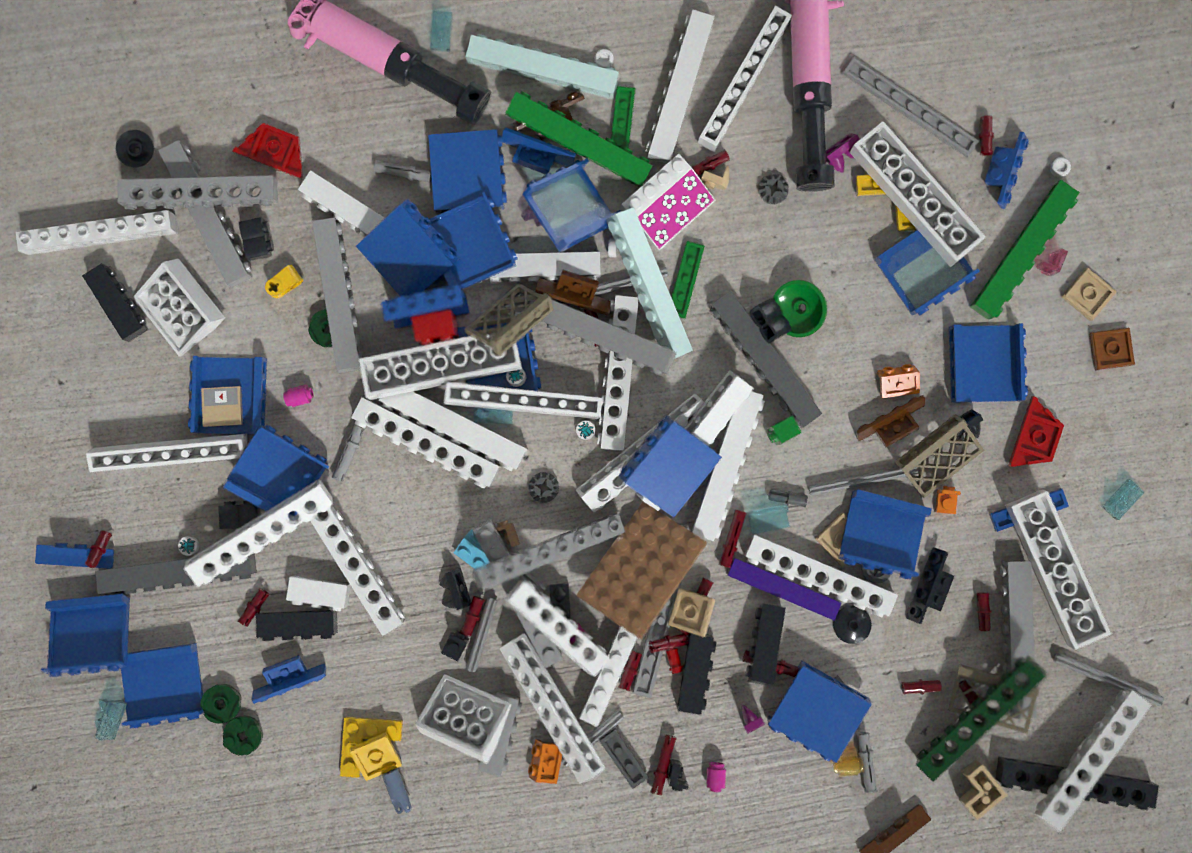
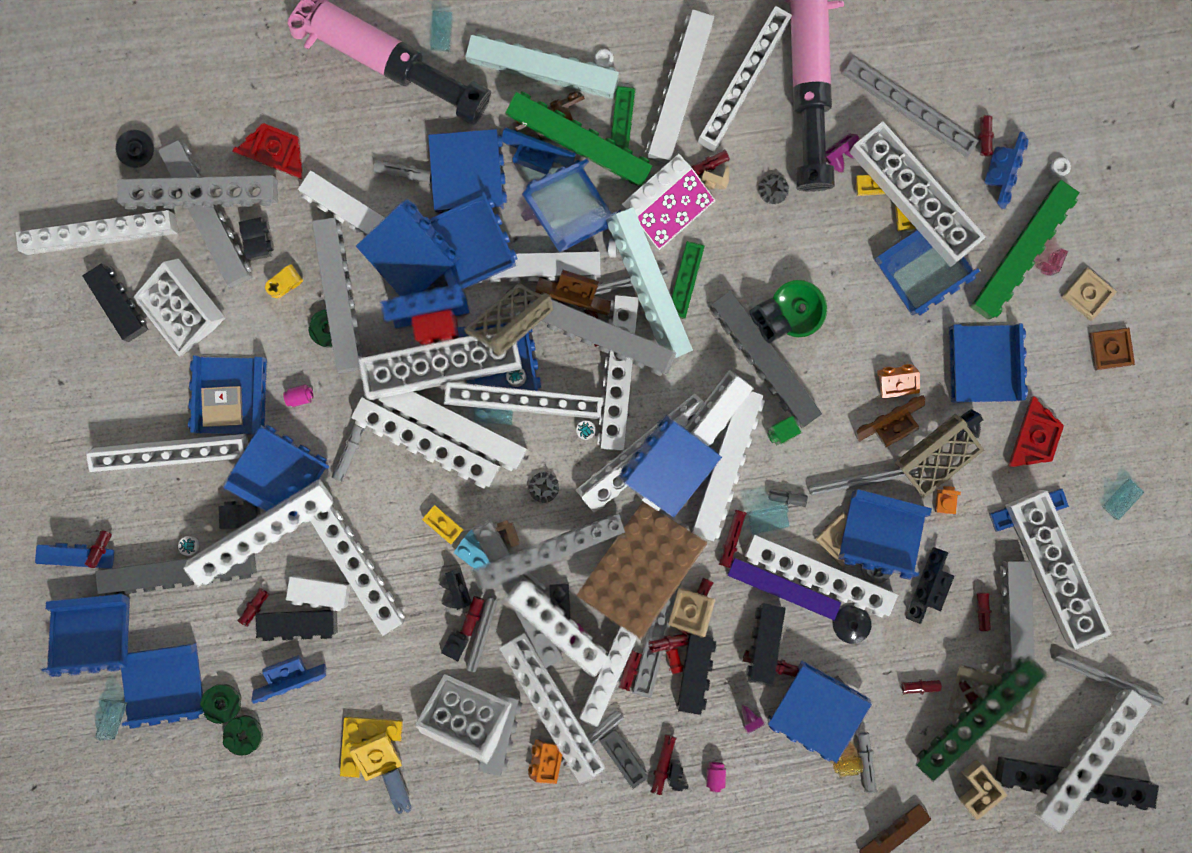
none -> yellow plate [422,505,464,544]

